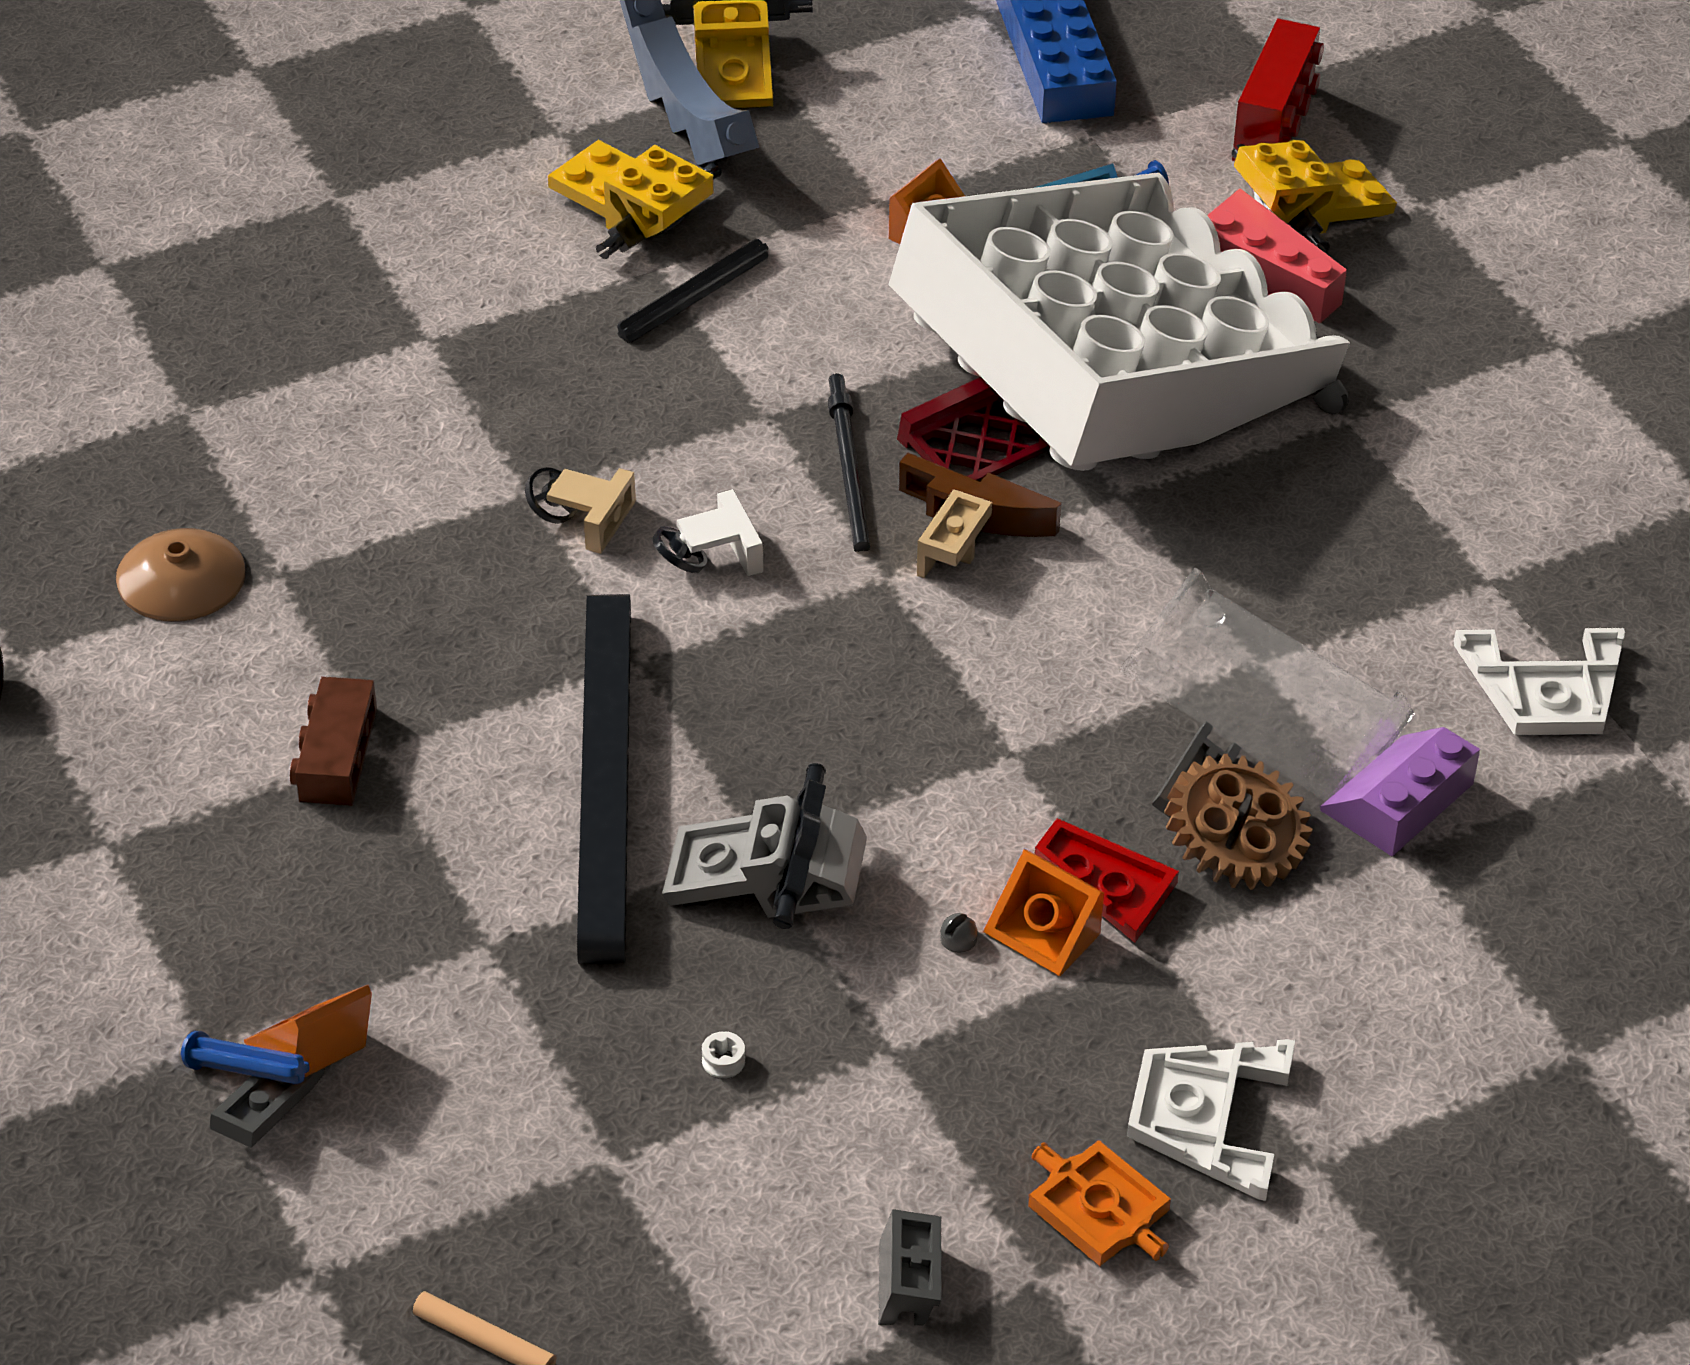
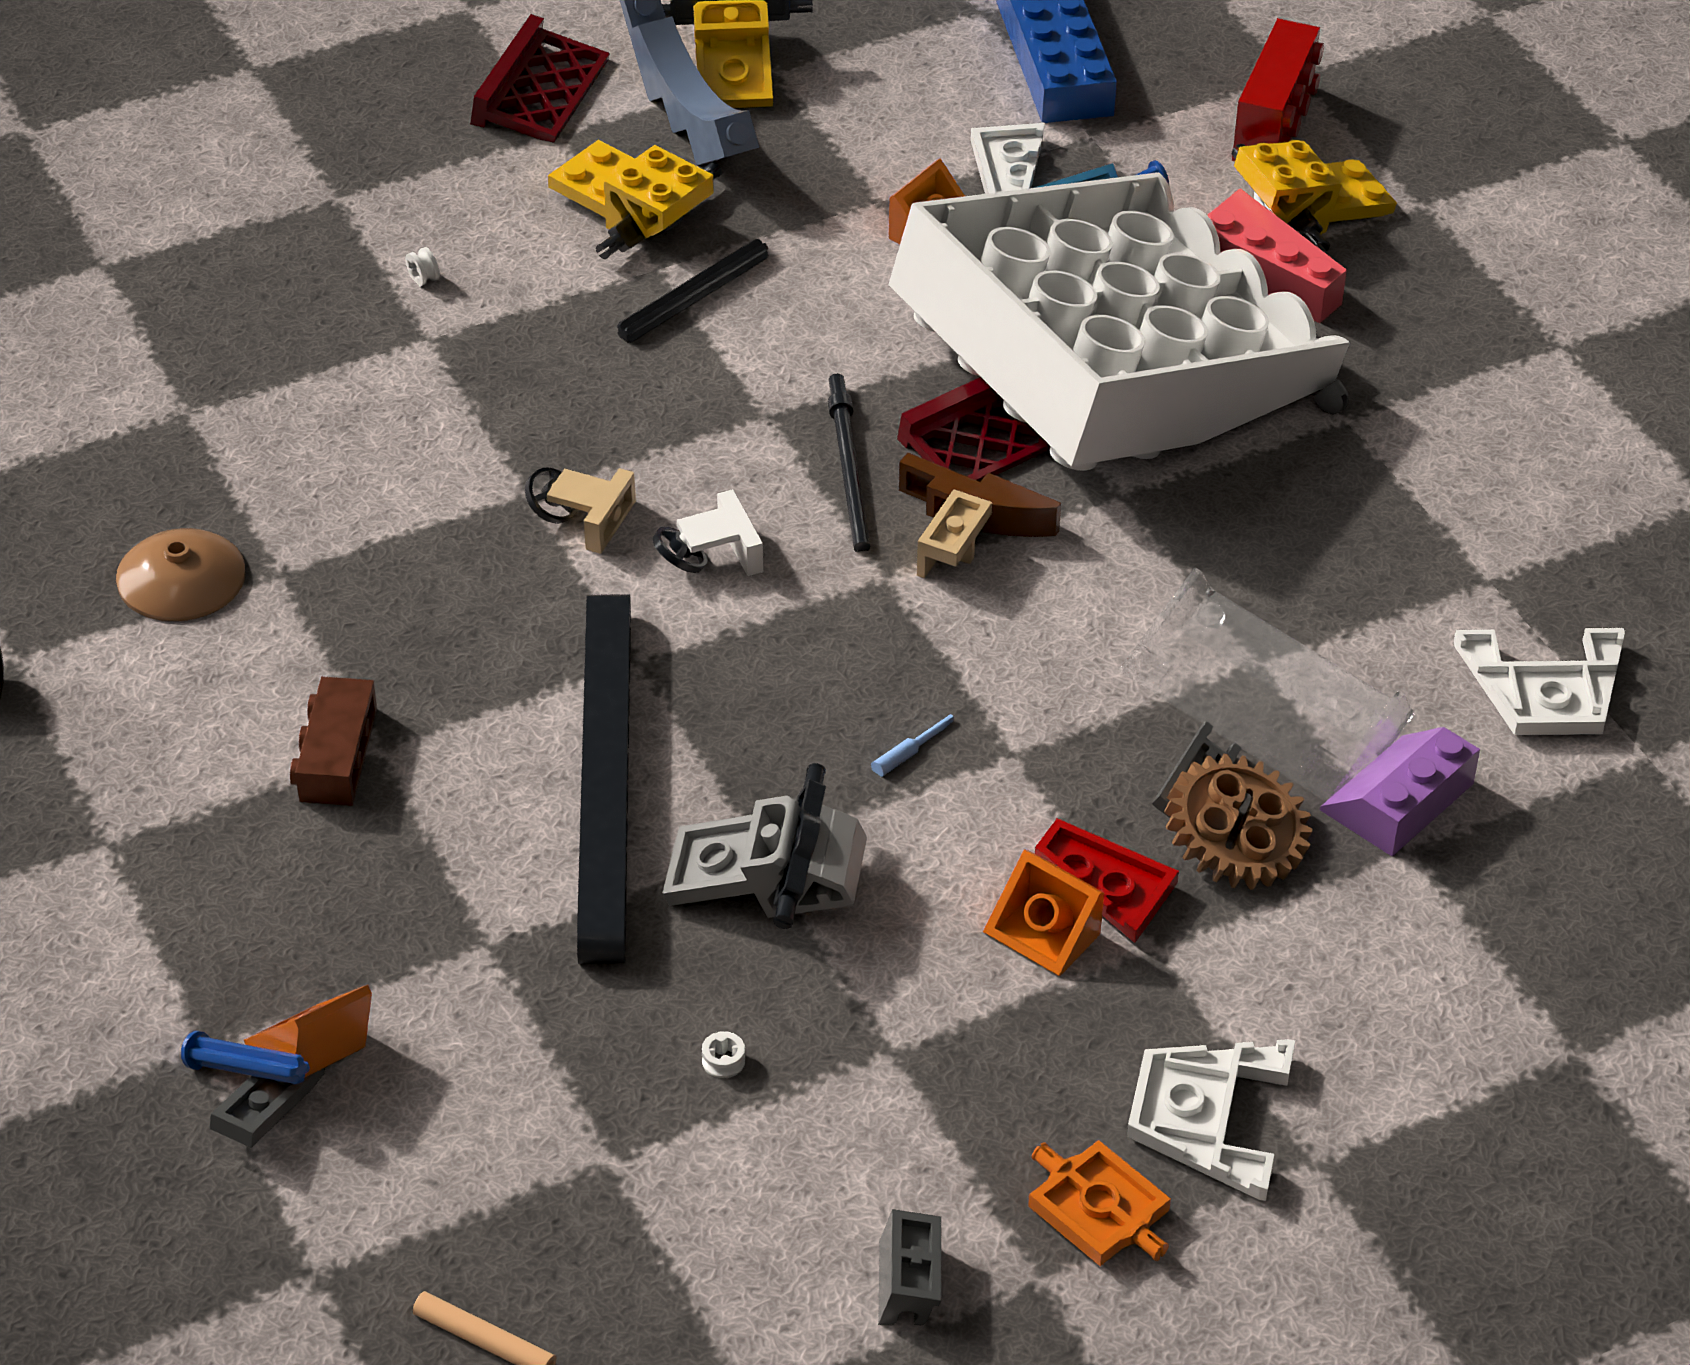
dark grey hinge [940,913,978,953] -> none
none -> white bush [405,247,440,287]
none -> dark red fence [470,14,610,143]
none -> light blue piece [871,714,954,777]
none -> white wing [971,123,1045,194]

